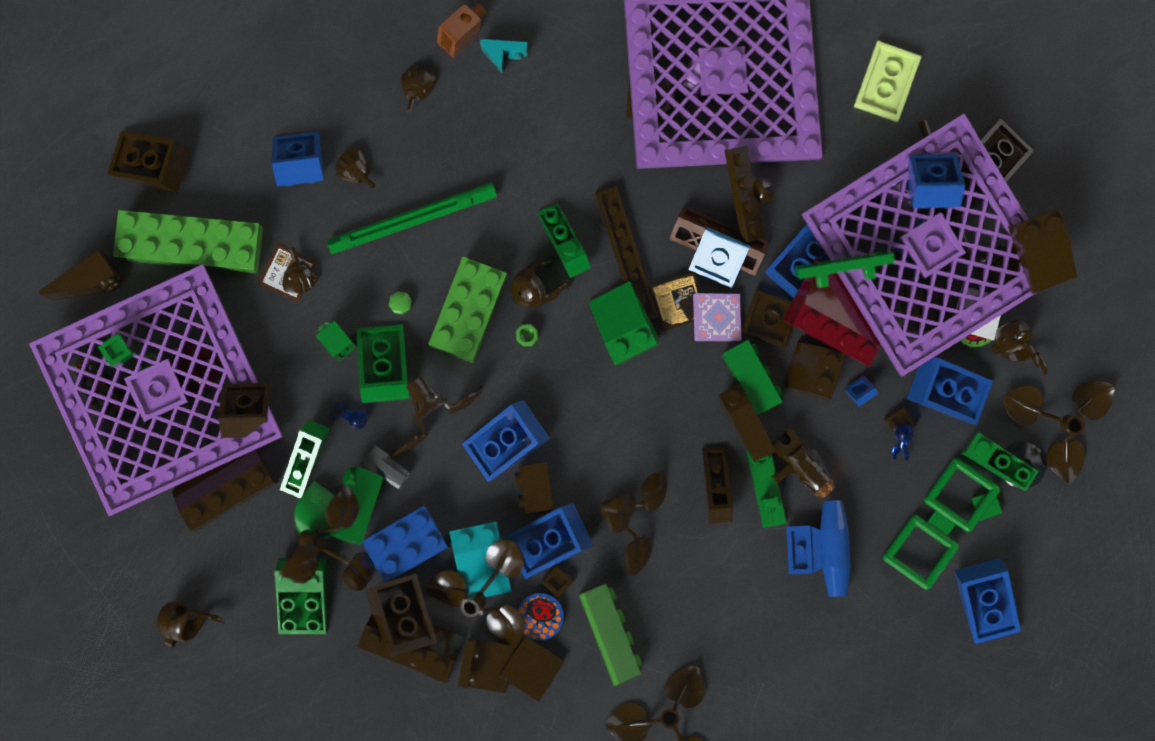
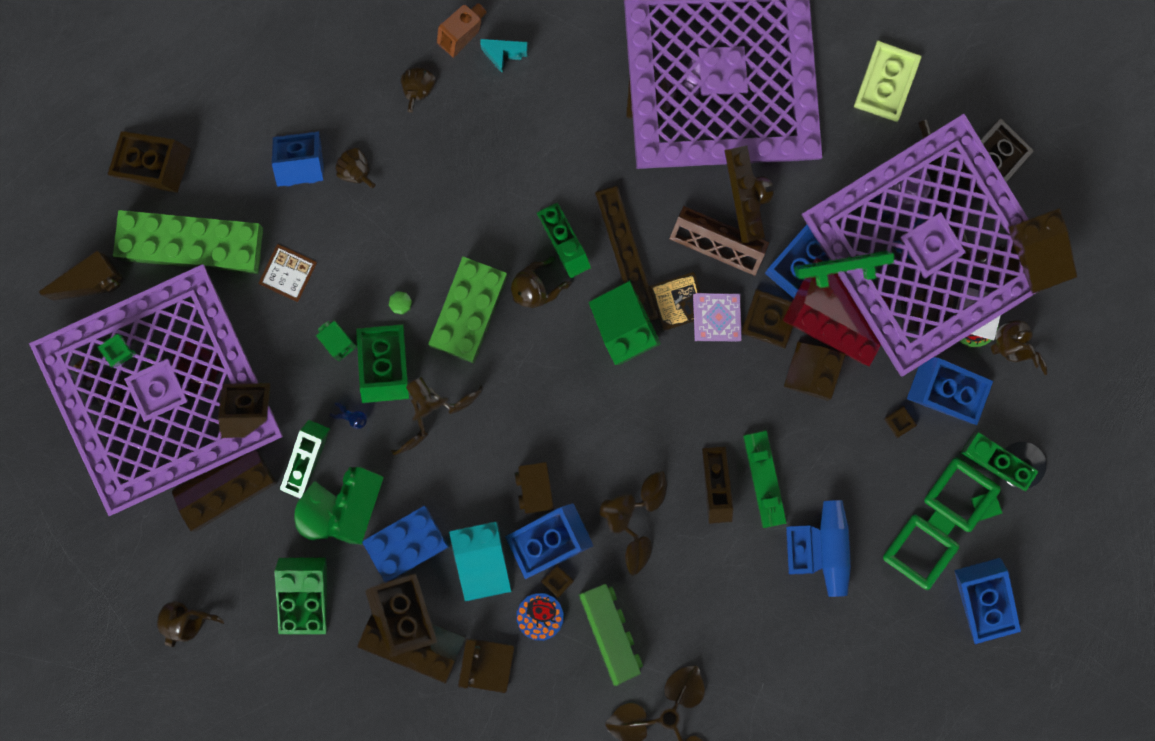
dark brown plant [279,484,374,591] -> none
dark brown piece [282,247,318,294] -> none
green piece [327,182,497,255] -> none
dark grey piece [361,445,411,489] -> none
dark brown plant [425,539,524,648] -> none
blue slope [462,400,550,482] -> none
dark brown tile [498,635,564,702] -> none
bright green tile [516,324,538,347] -> none
tile [689,227,750,288] -> none
dark brown slope [719,384,775,463] -> none
green brick [722,340,783,416] -> none
dark brown piece [772,429,836,499] -> none
blue plate [844,375,878,407] -> none
clear blue arm [892,424,914,460] -> none
blue slope [908,154,965,208] -> none
dark brown plant [1004,381,1116,484] -> none

